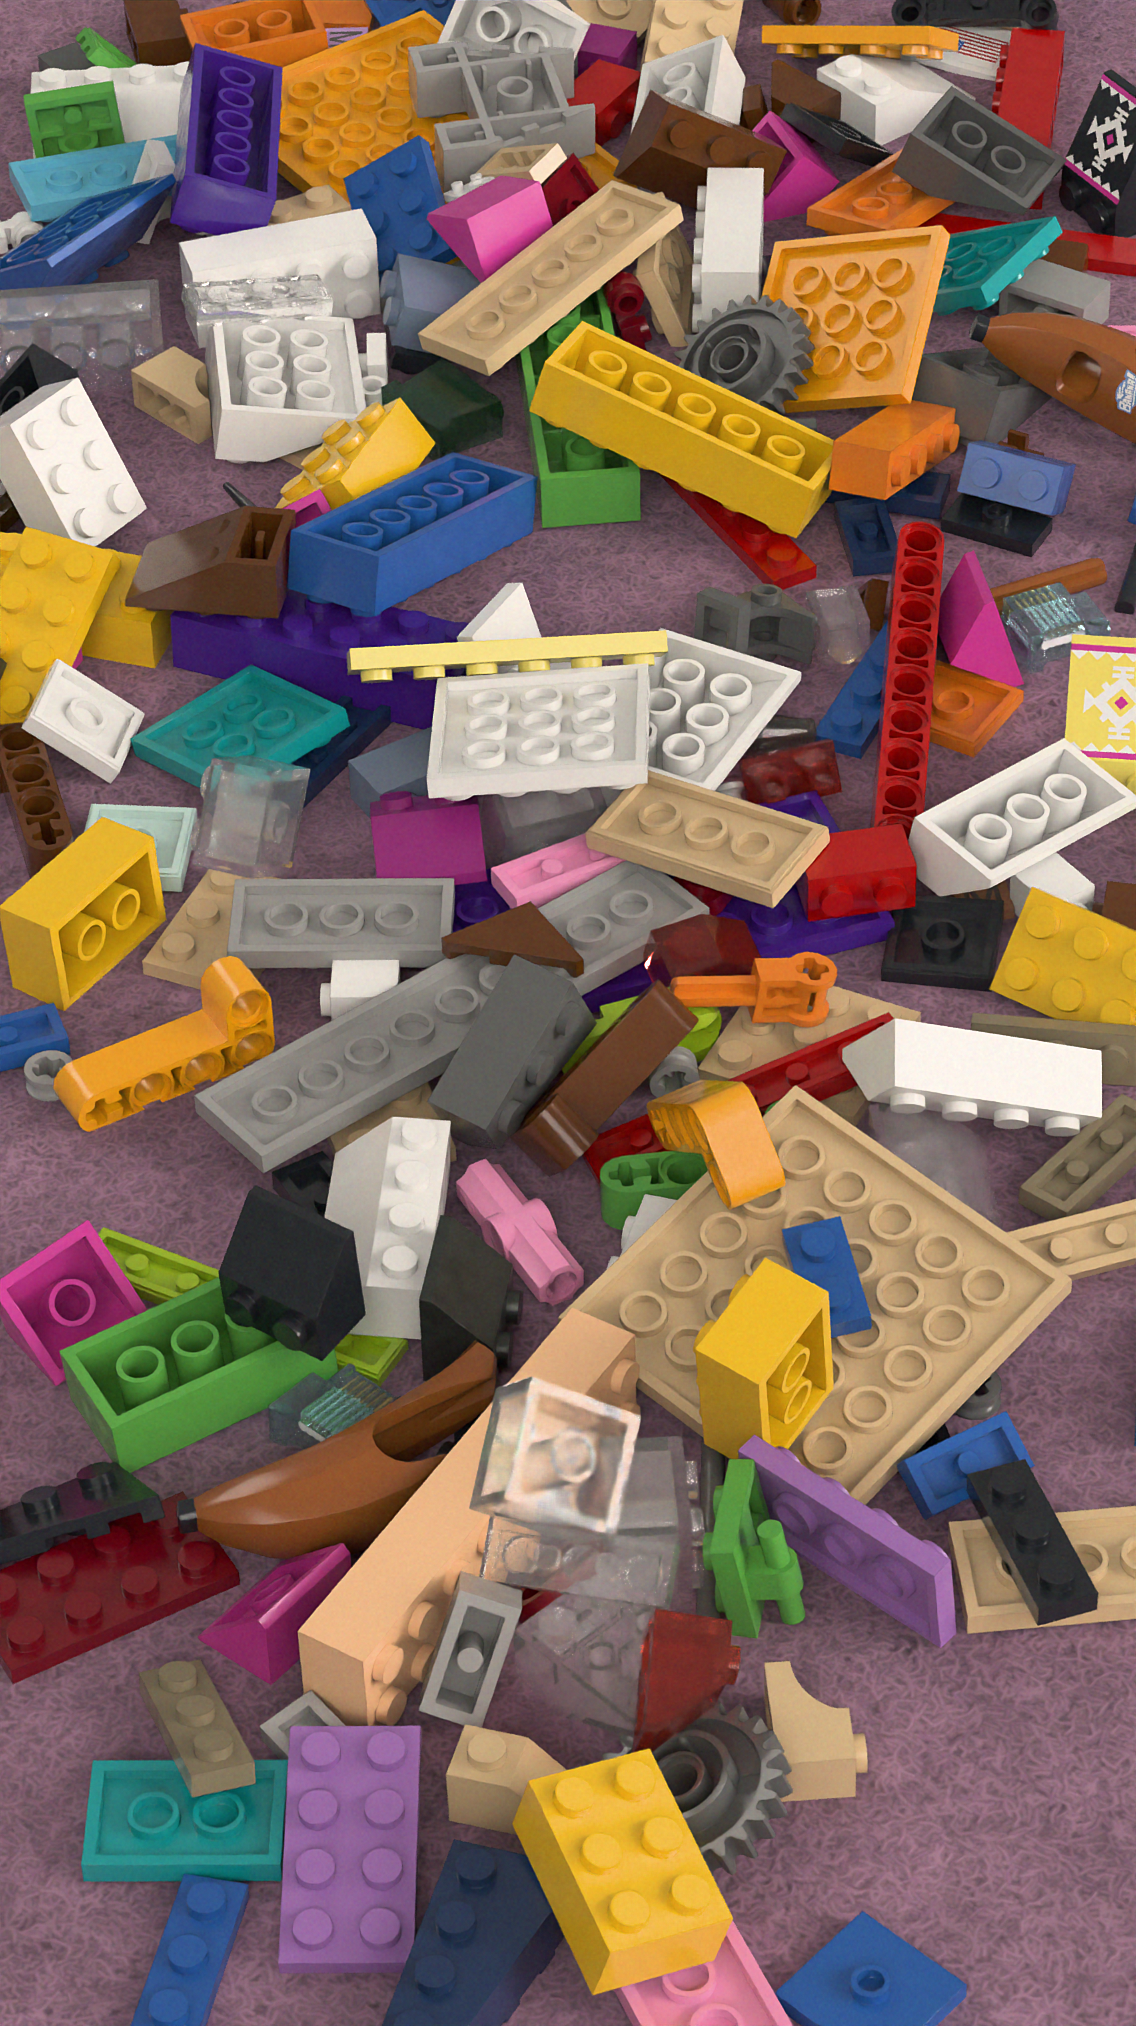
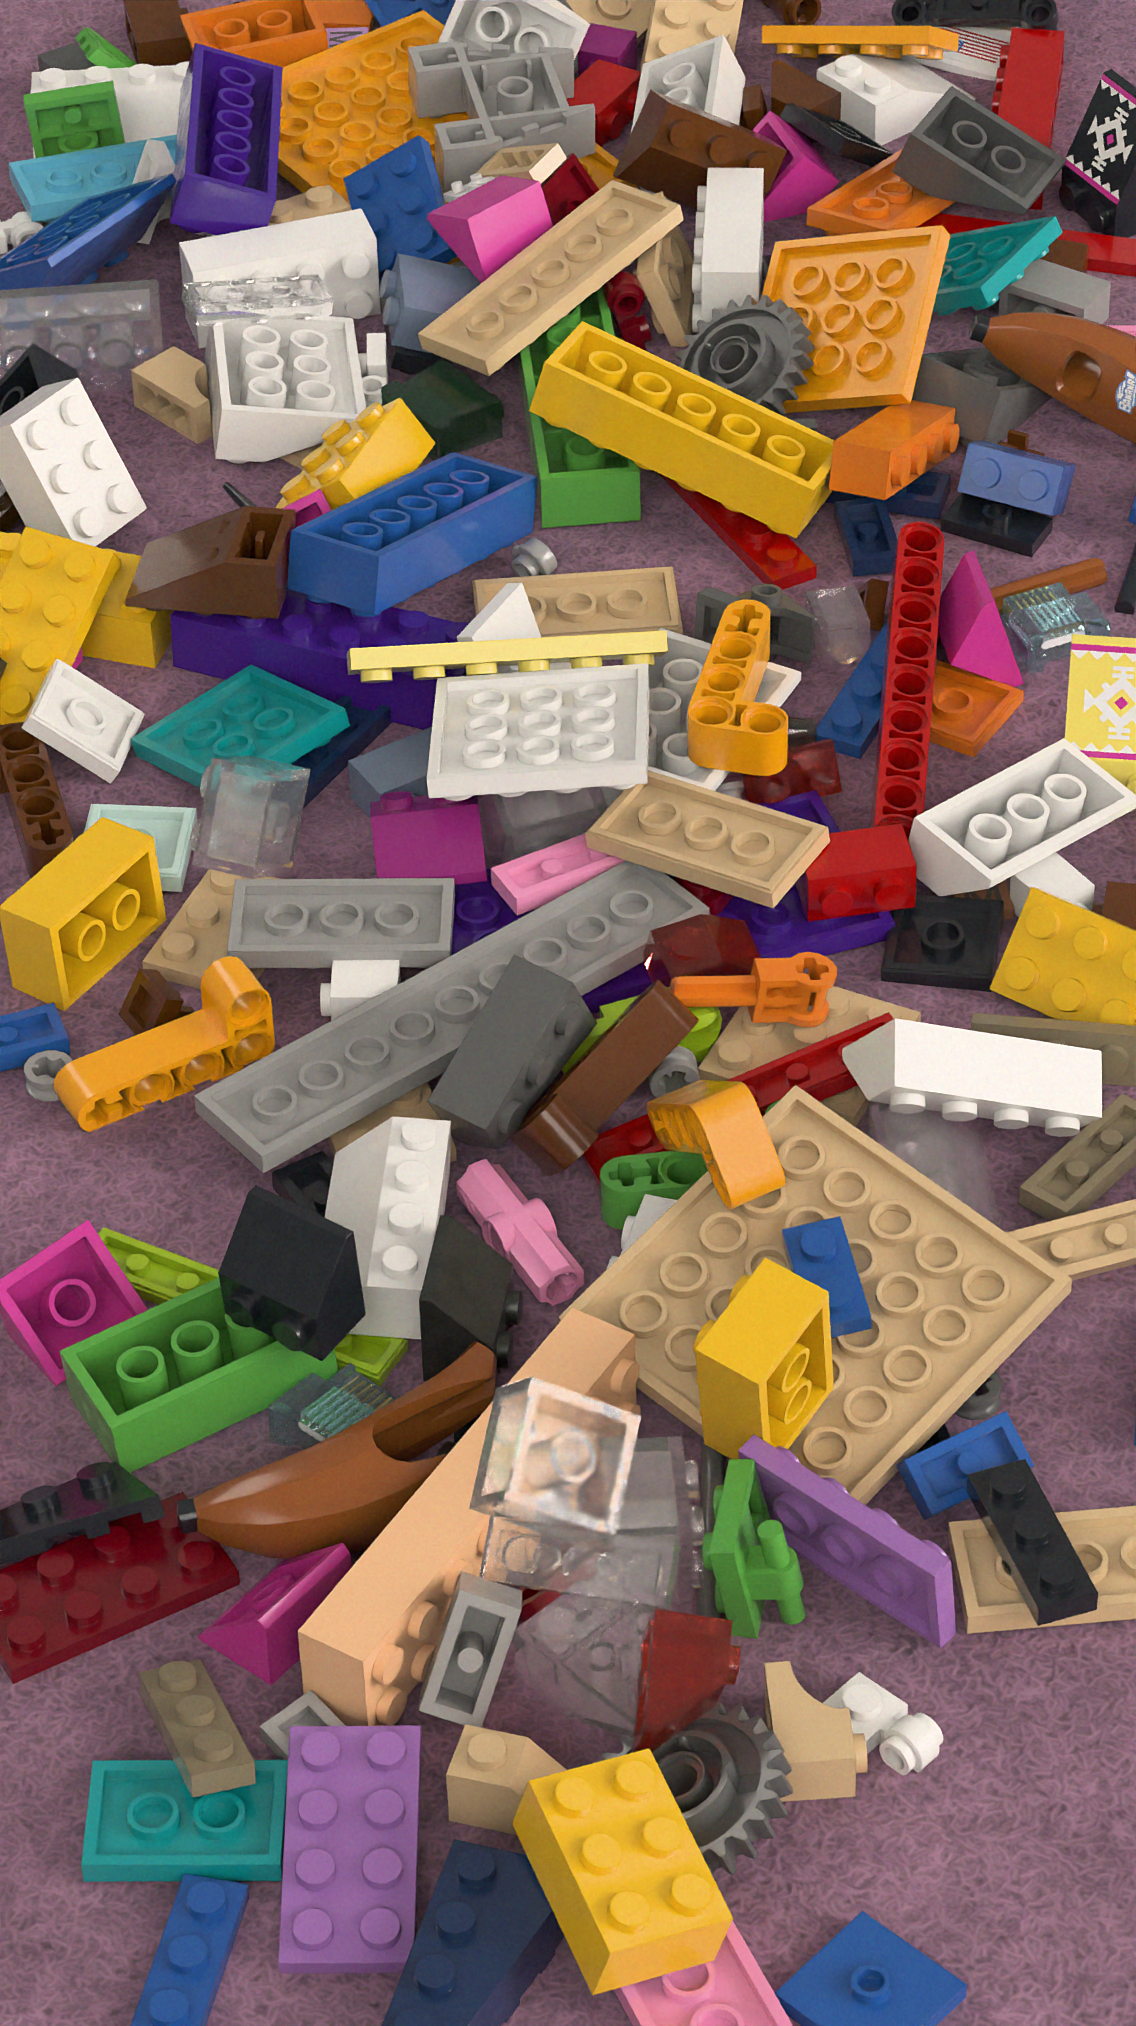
reddish brown tile [441,901,584,978] -> none
none -> reddish brown tile [118,968,195,1035]
none -> tan tile [472,567,683,637]
none -> light grey plate [511,538,557,577]
none -> light orange beam [687,599,788,776]
none -> white plate [823,1672,943,1775]

